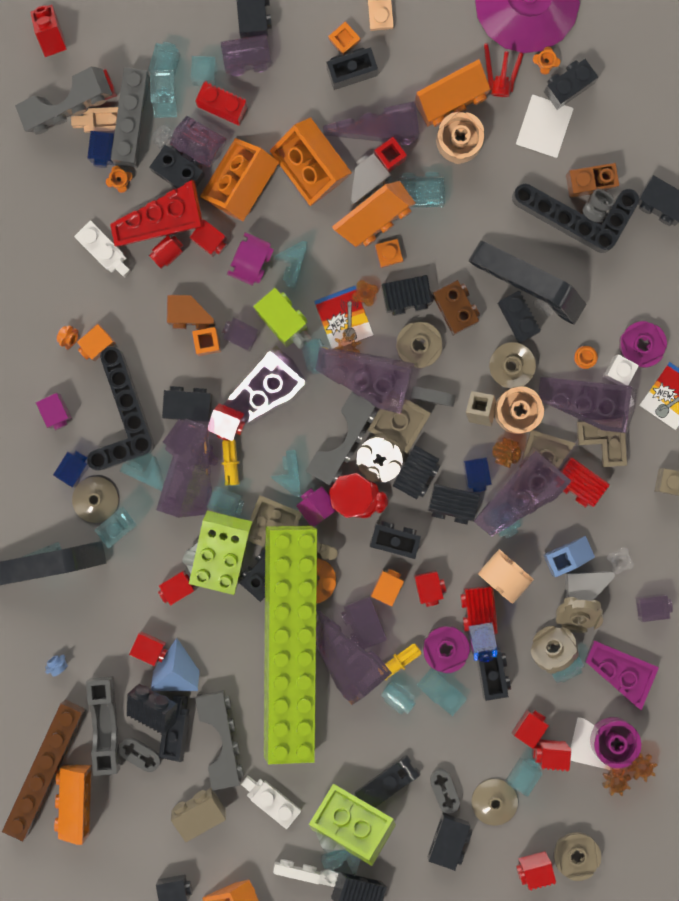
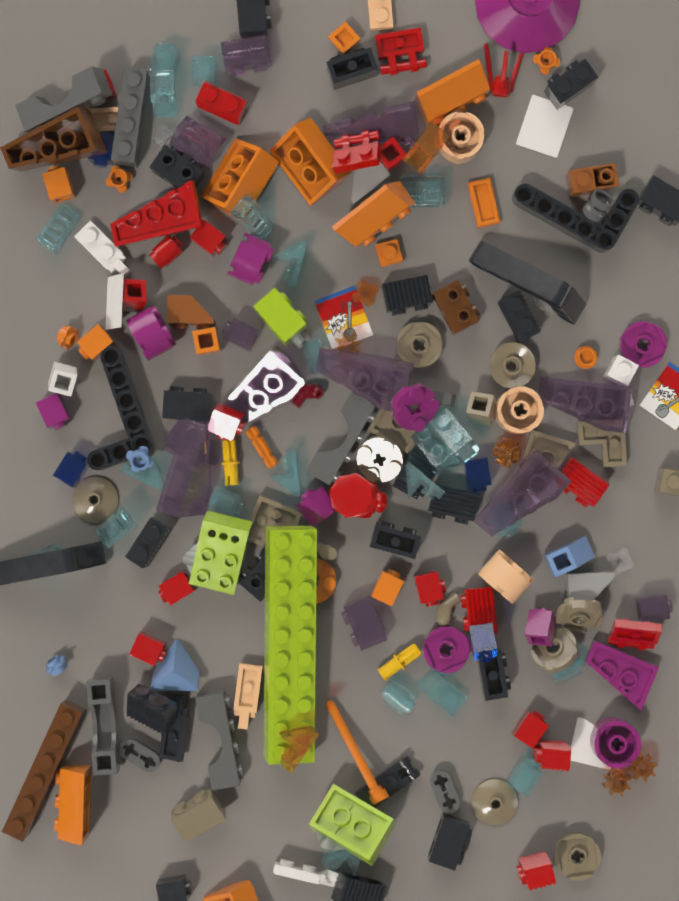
red slope [30,4,67,57] -> none
white hinge [241,775,301,829] -> none
clear purple wedge [316,611,392,705] -> none
none -> reddish brown wedge [0,107,108,172]
none -> clear light blue slope [35,203,82,255]
none -> orange brick [42,166,76,204]
none -> white brick [48,362,77,397]
none -> white sticker [105,273,124,330]
none -> red brick [122,279,147,312]
none -> black brick [125,517,171,568]
none -> magenta brick [126,306,177,361]
none -> medium blue plate [126,446,153,472]
none -> clear light blue slope [230,195,275,240]
none -> light nougat hinge [233,663,263,729]
none -> orange axle [246,426,278,469]
none -> clear orange slope [279,726,319,774]
none -> dark red arm [291,384,324,408]
none -> orange piece [326,700,389,805]
none -> red plate [332,130,381,174]
none -> red plate [375,27,427,76]
none -> magenta plate [392,384,439,432]
none -> clear orange slope [402,122,450,174]
none -> clear light blue slope [405,462,445,500]
none -> clear light blue slope [410,408,480,470]
none -> dark tan arm [436,593,461,626]
none -> orange tile [467,178,501,229]
none -> magenta brick [525,608,557,646]
none -> red plate [607,619,662,651]

